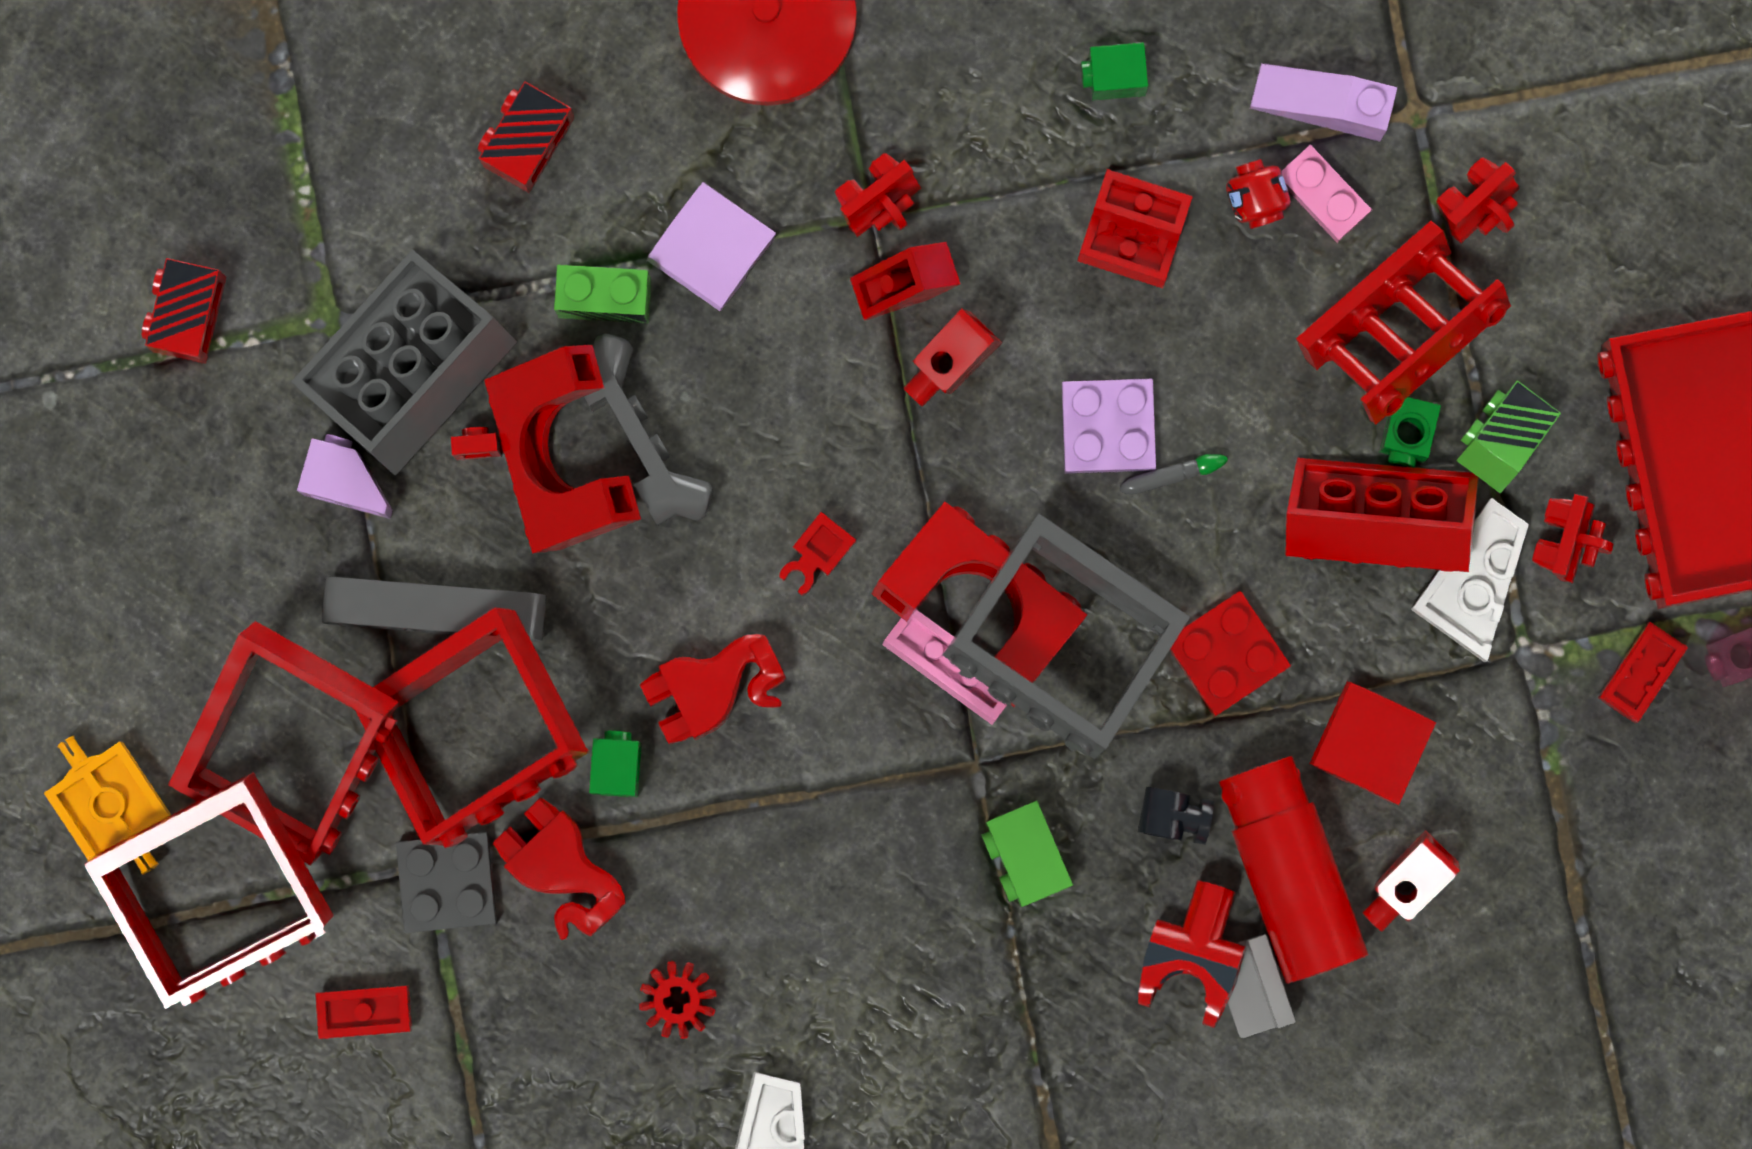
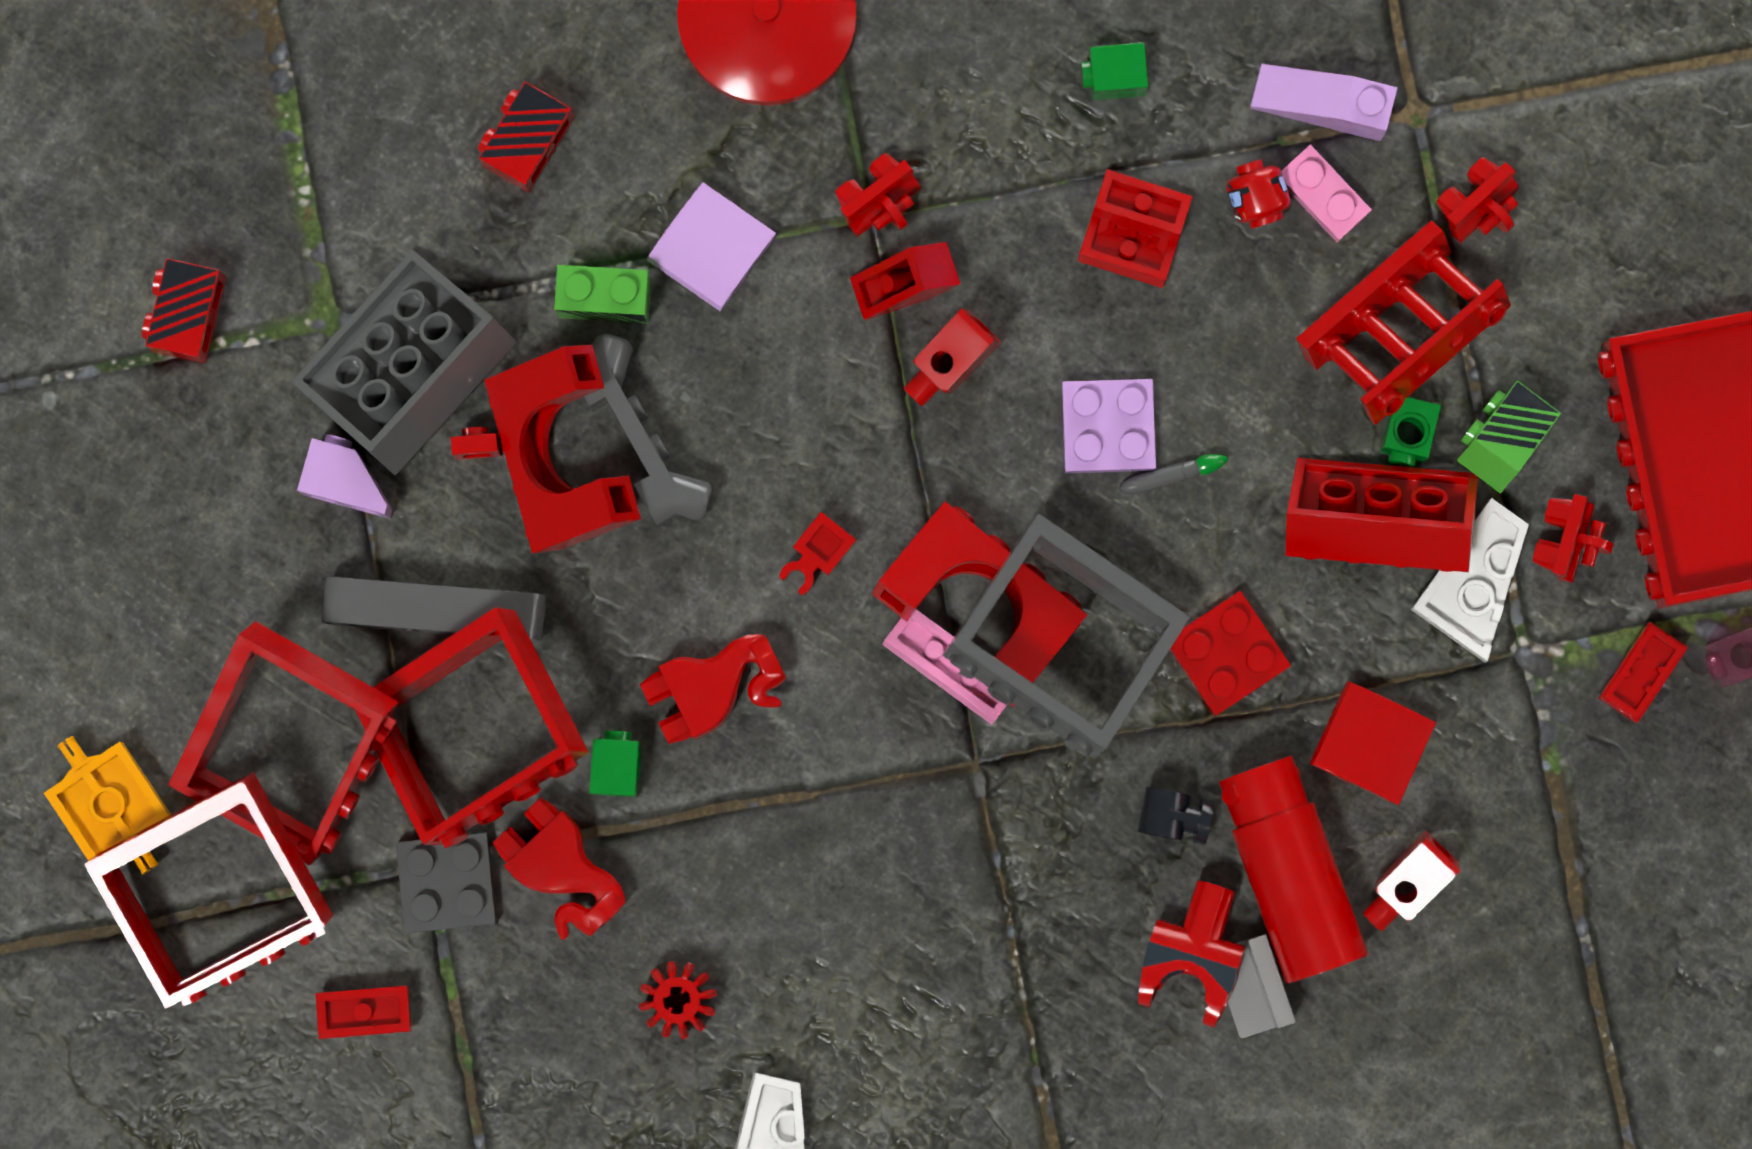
bright green brick [981,801,1073,907] -> none

